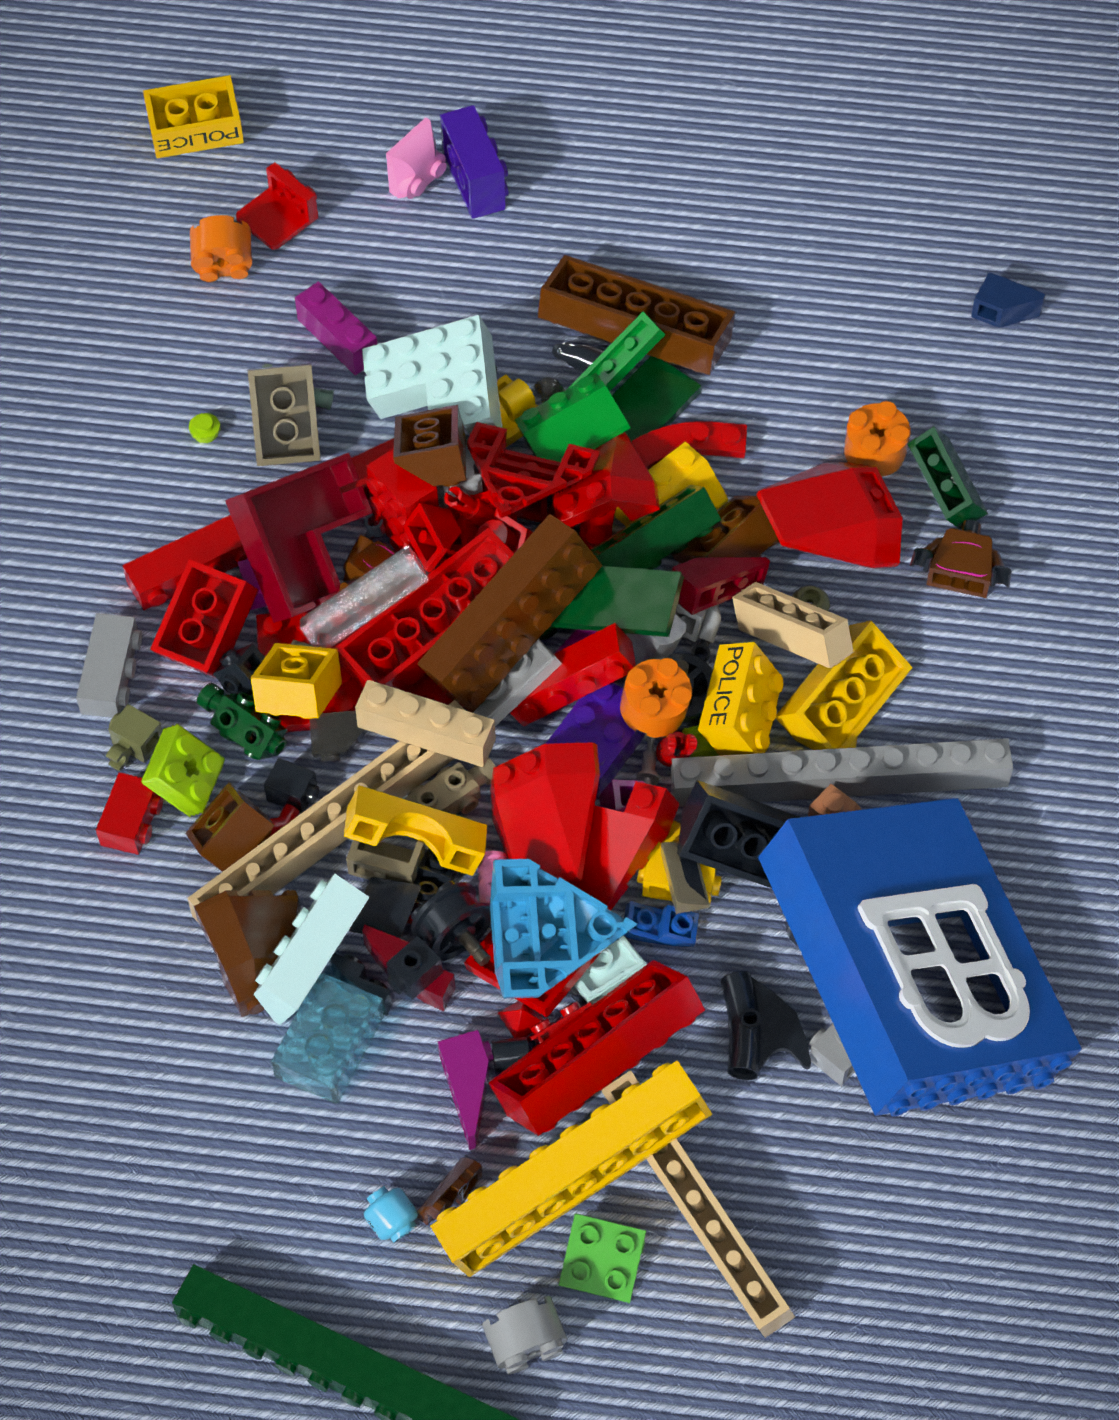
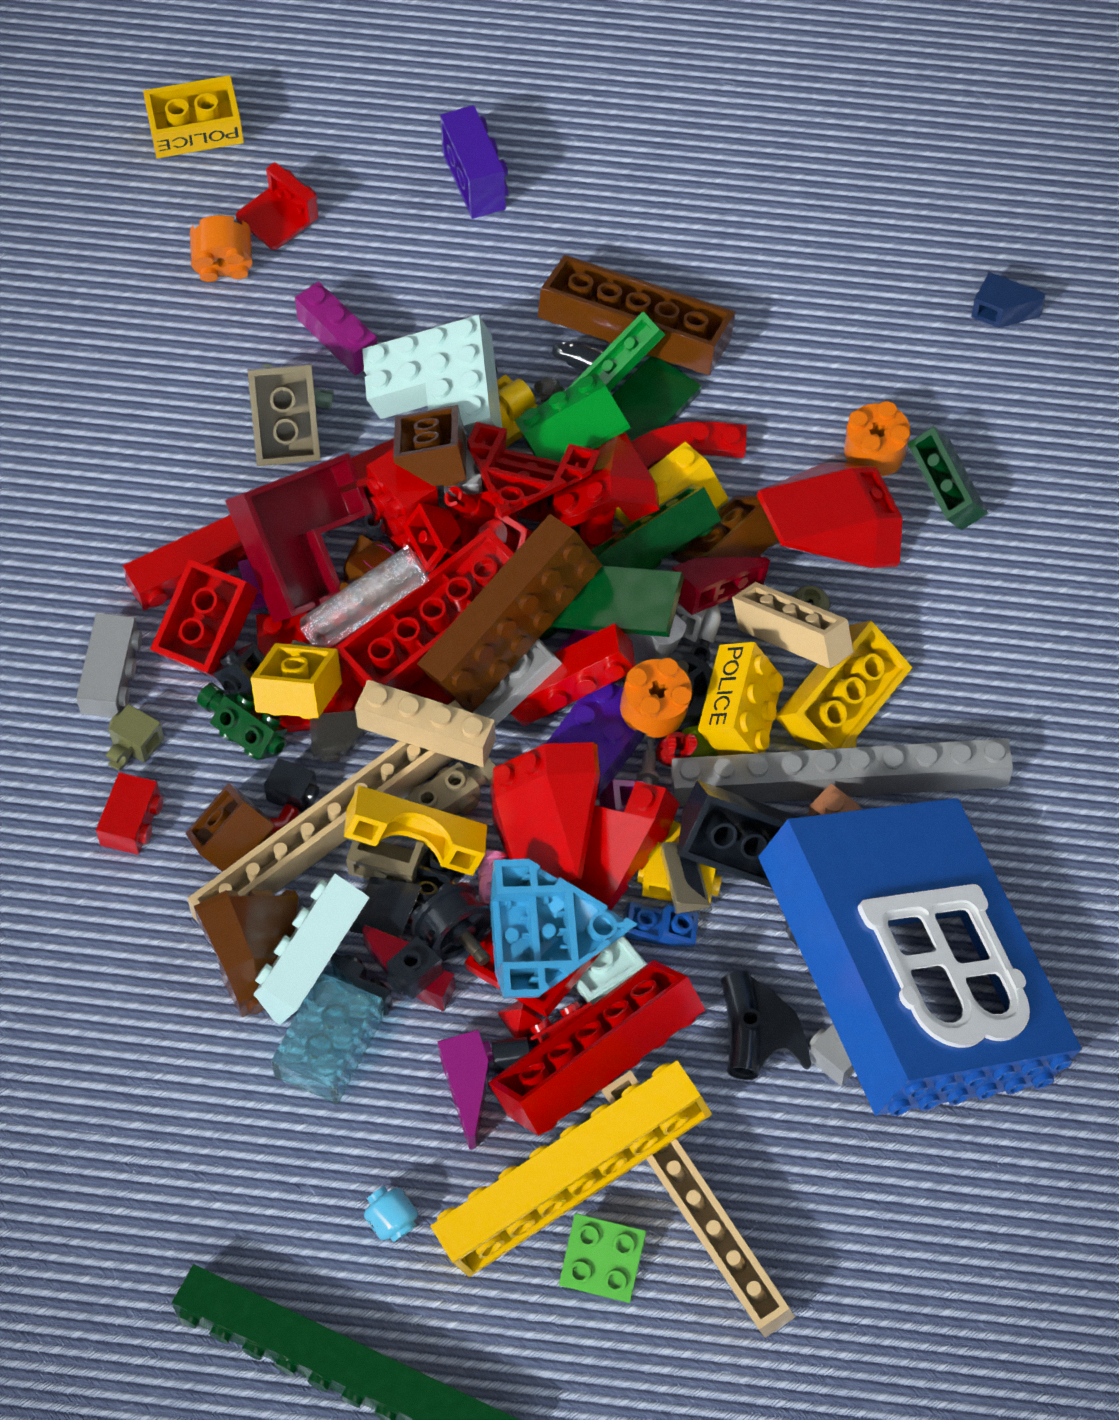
lime brick [141,724,225,817] -> none
lime plate [189,413,221,443] -> none
bright pink slope [386,117,446,199] -> none
reddish brown slope [417,1157,482,1225] -> none
light grey brick [482,1296,568,1375] -> none
reddish brown torso [909,520,1012,598] -> none

